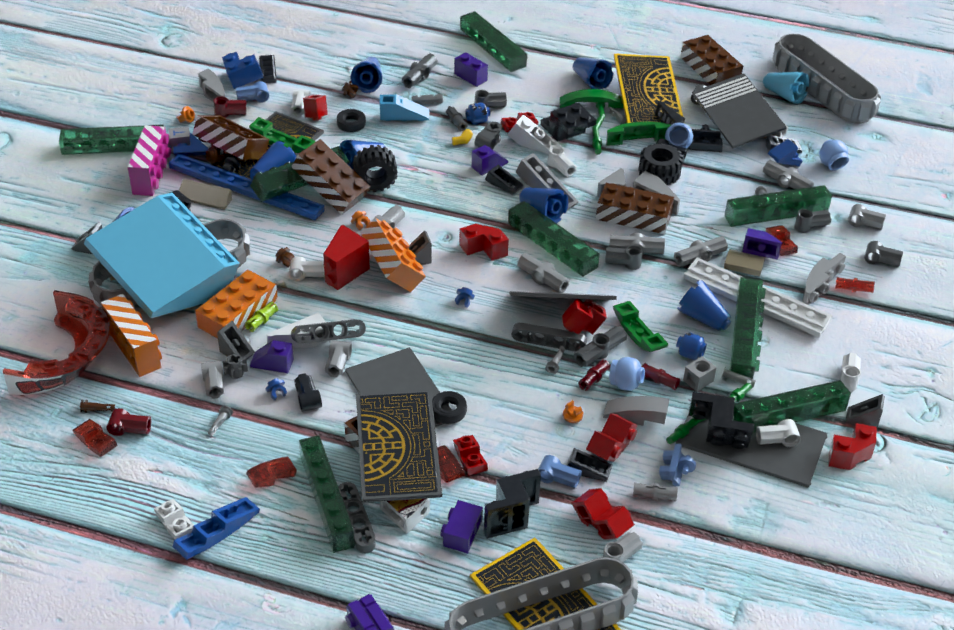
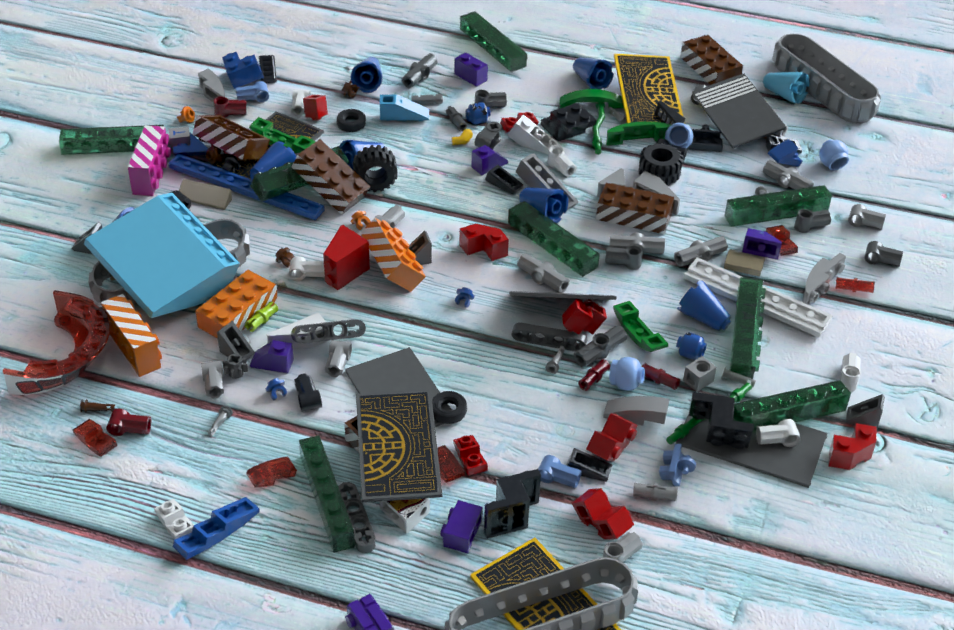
orange plate [563,400,583,423] -> none

